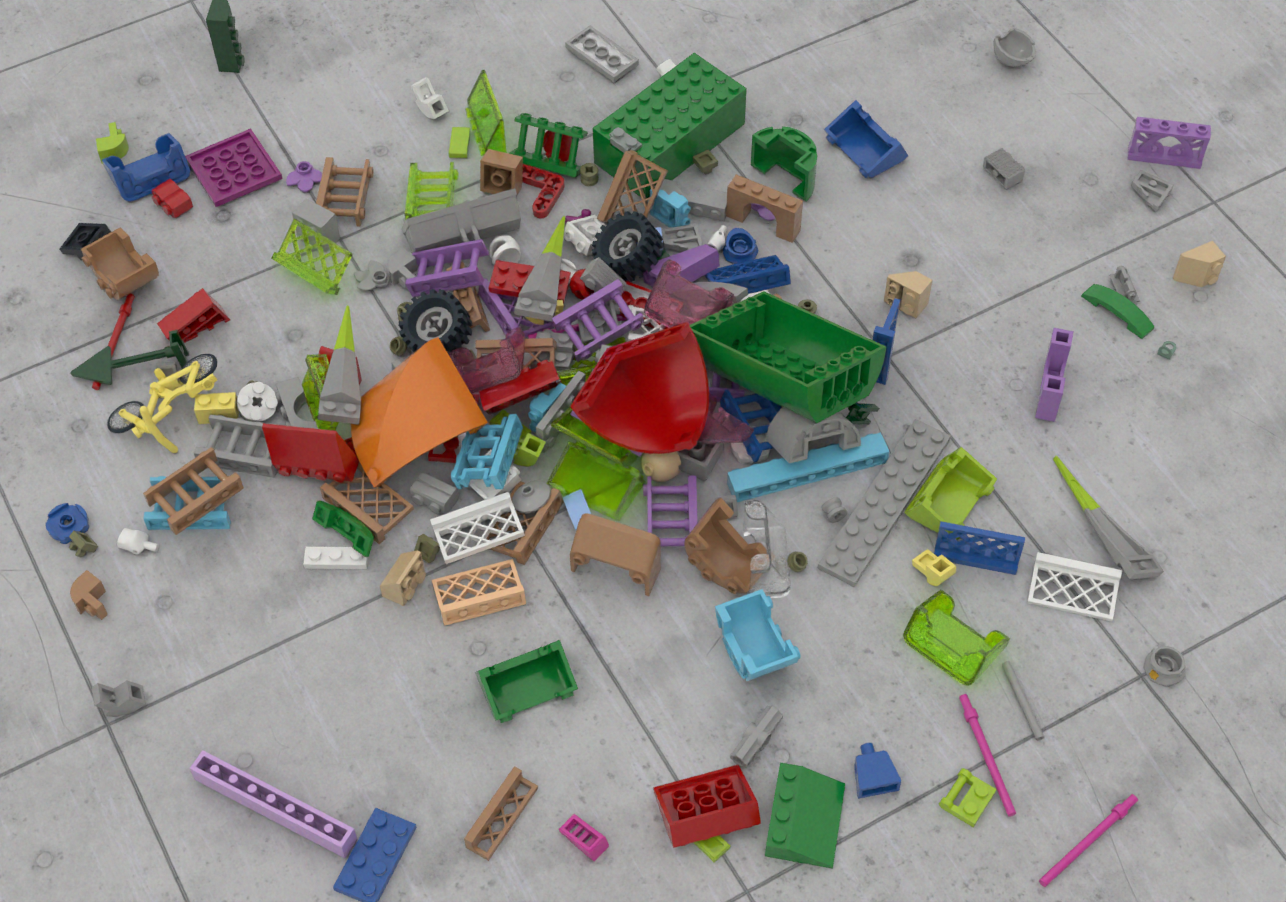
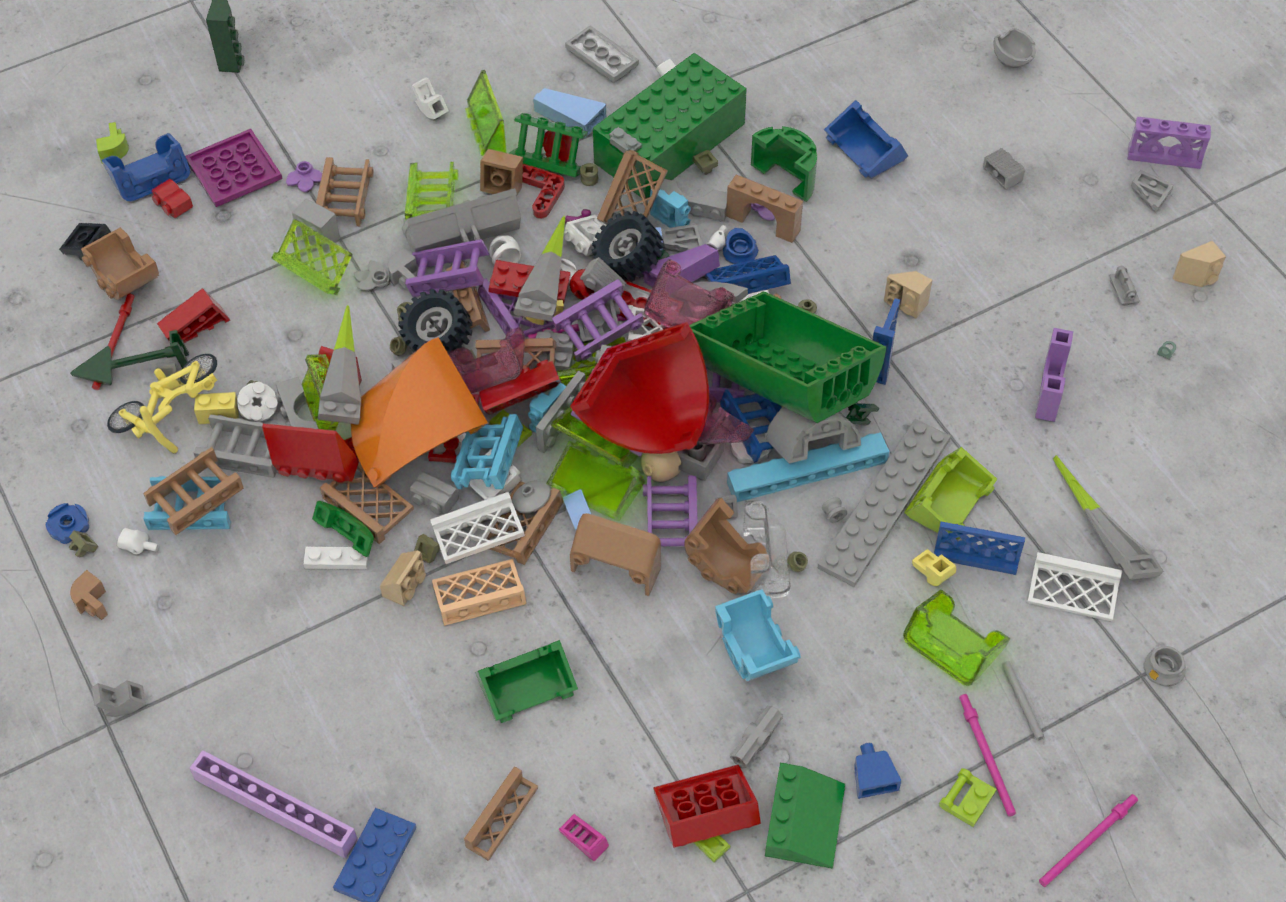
lime tile [449,127,470,158] -> none
lime brick [513,433,546,467] -> none
green slope [1081,284,1155,339] -> none
none -> light blue slope [533,88,607,138]

